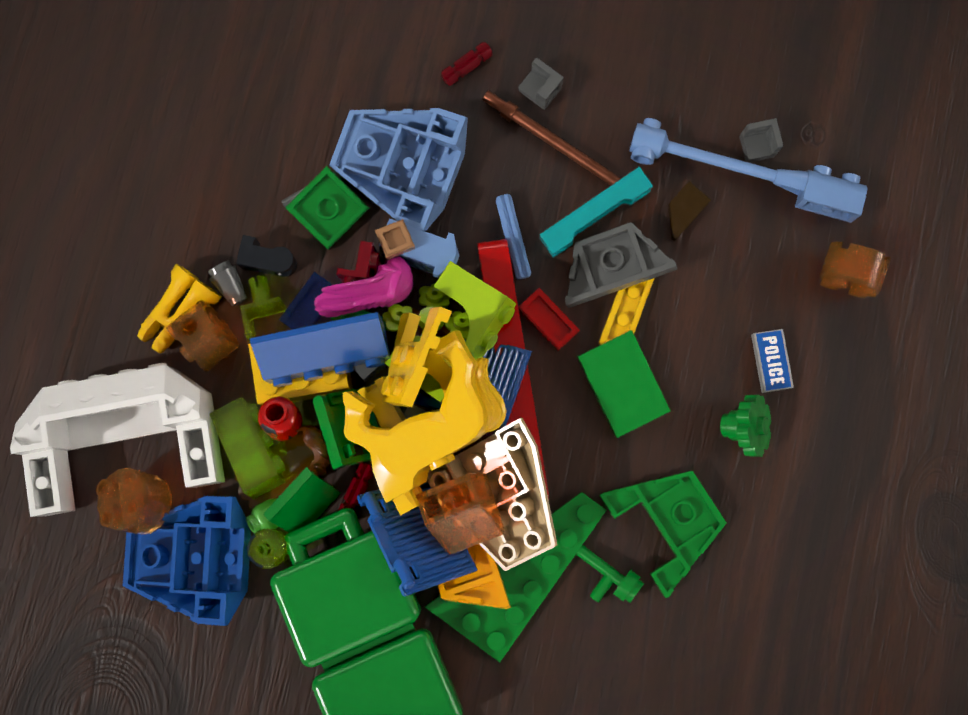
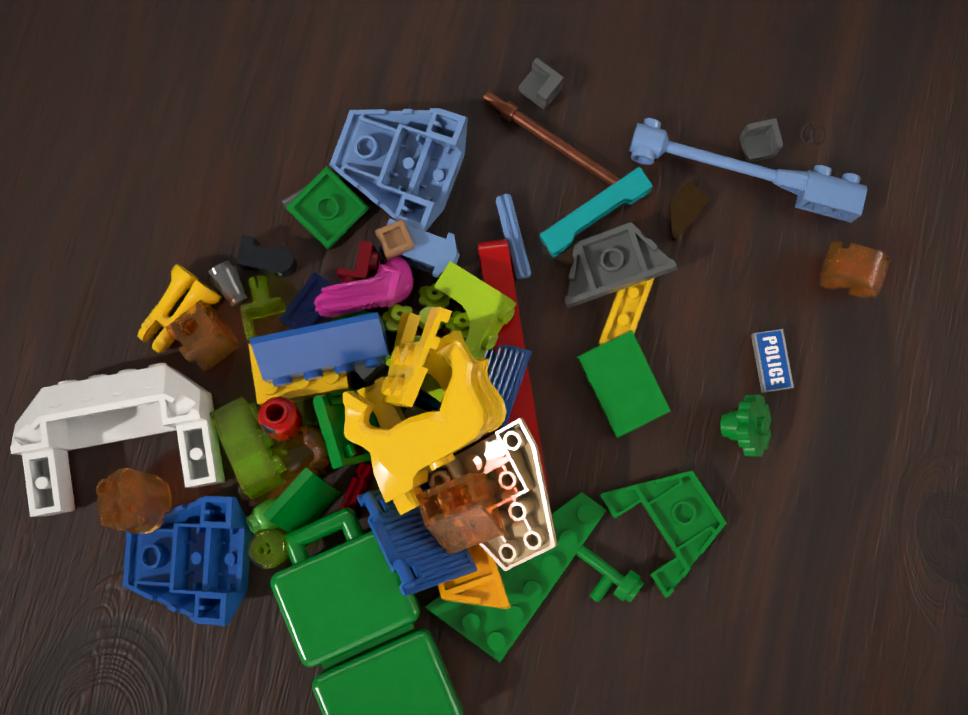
dark red axle [441,42,492,86] -> none
red tile [518,288,580,352] -> none

